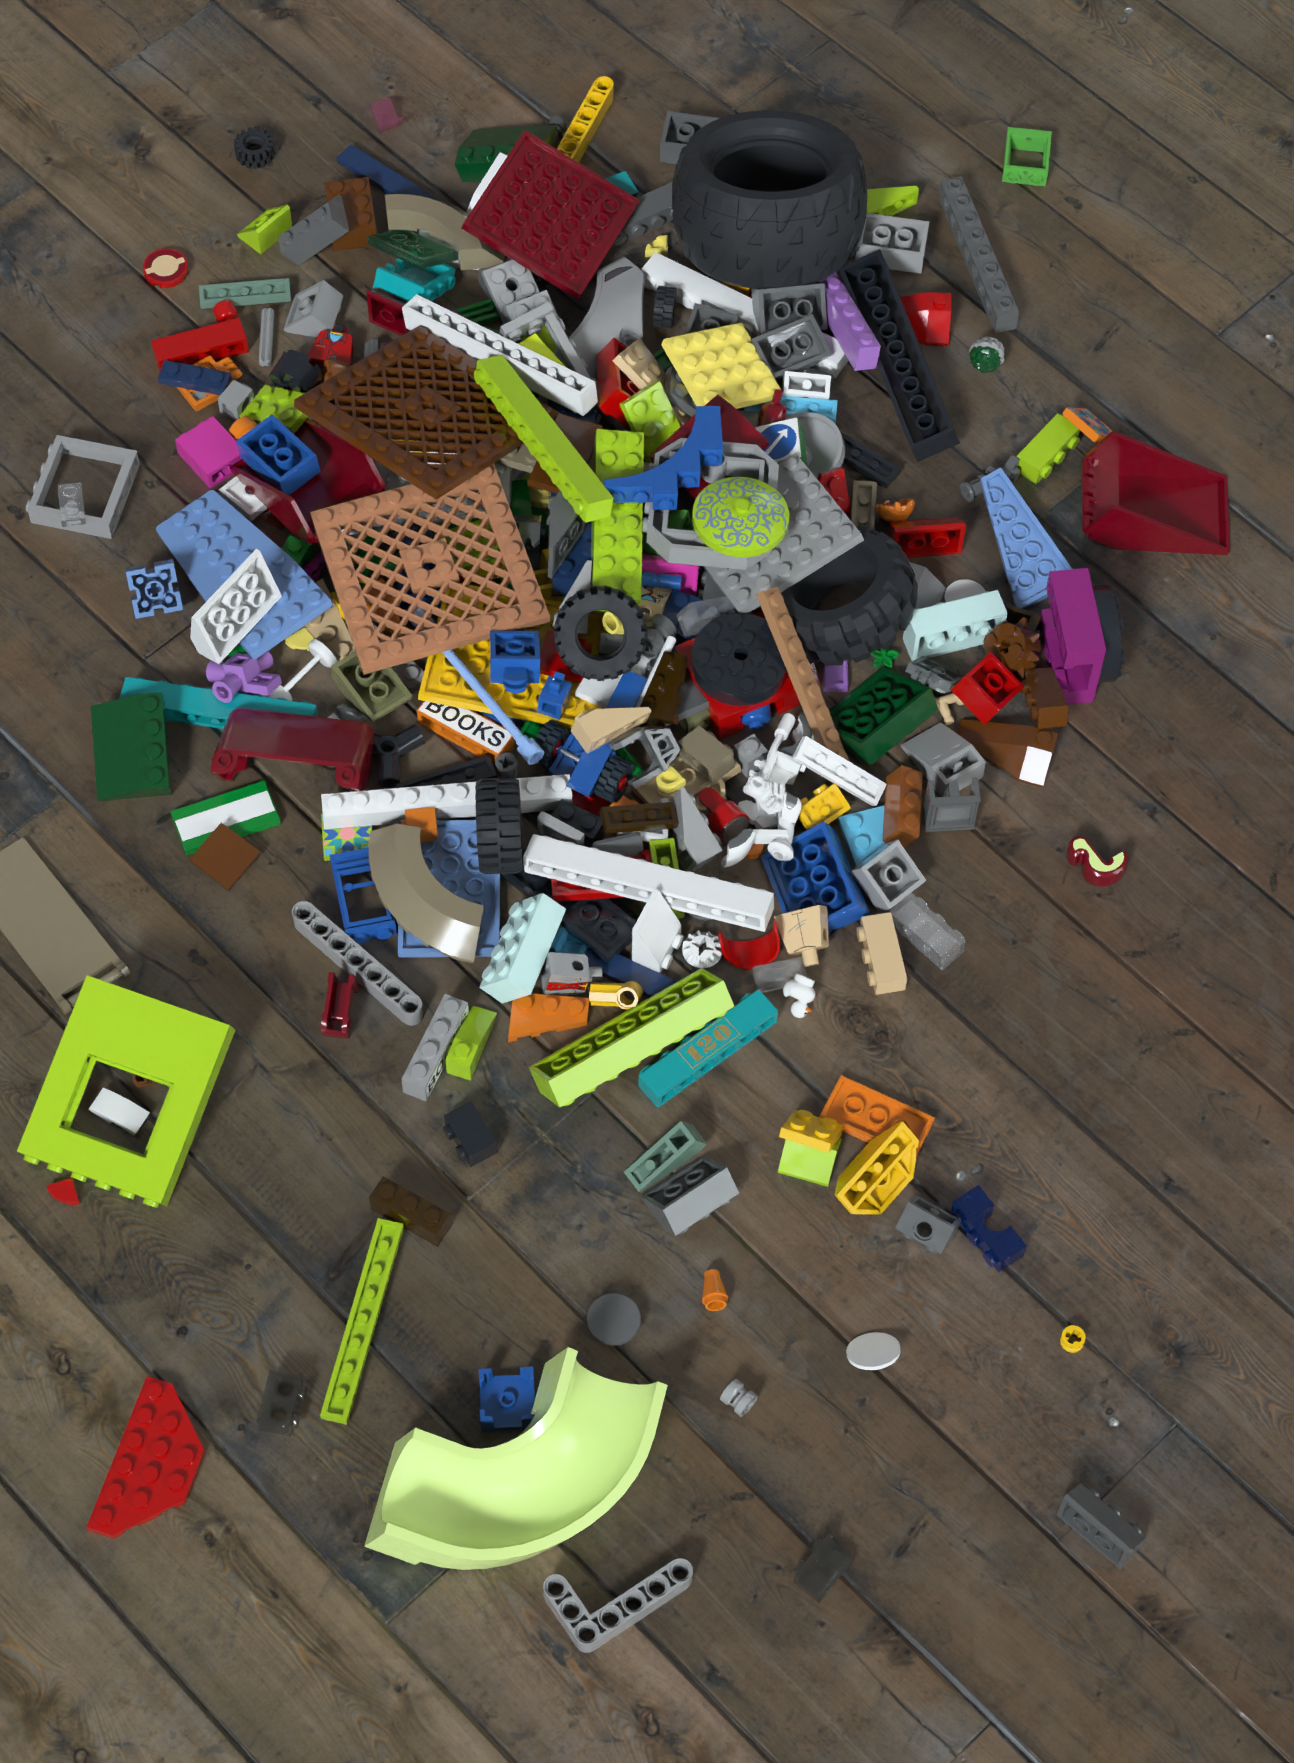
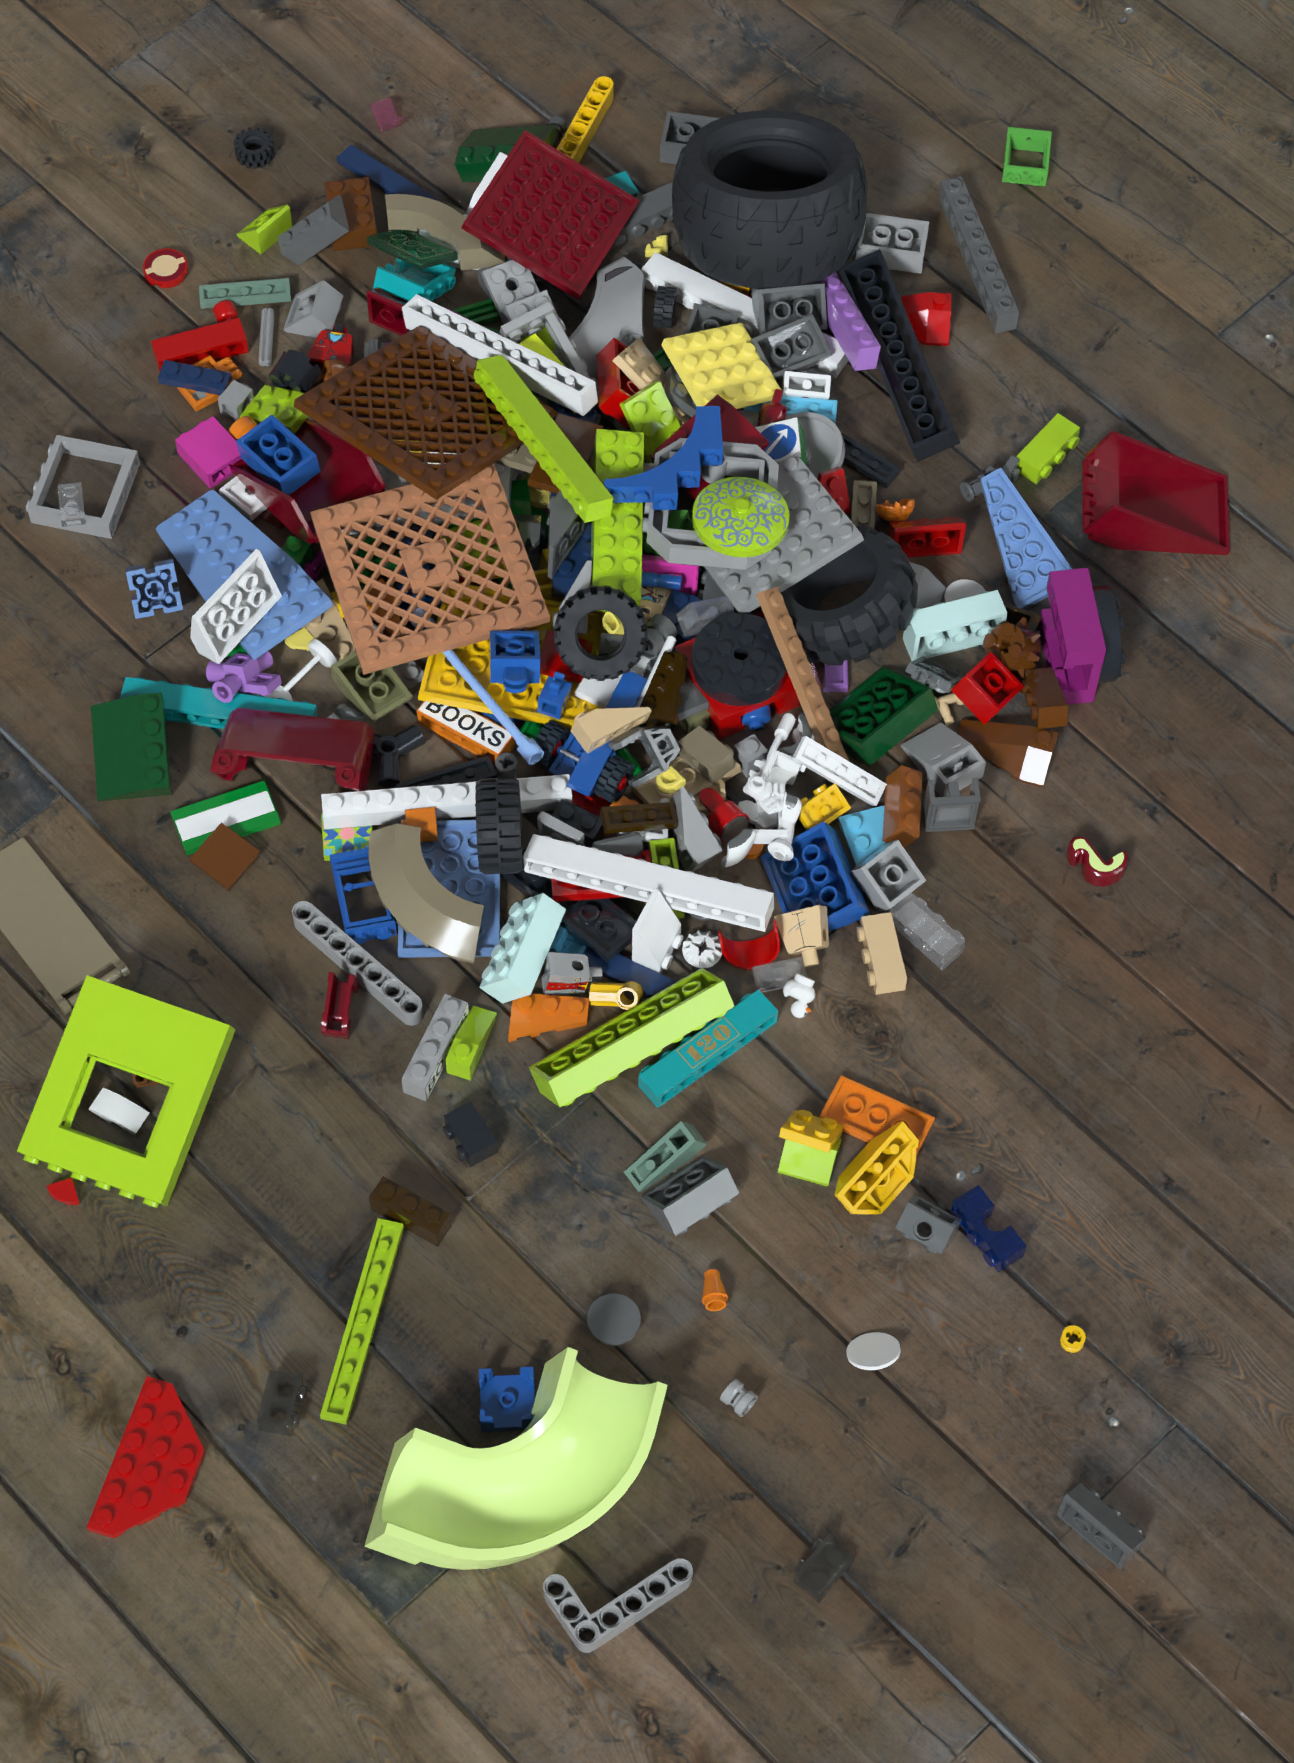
lime slope [867,186,919,216] -> none
green plant [871,647,899,670] -> none
dark green piece [969,337,1005,373] -> none
orange tile [1062,407,1112,443] -> none

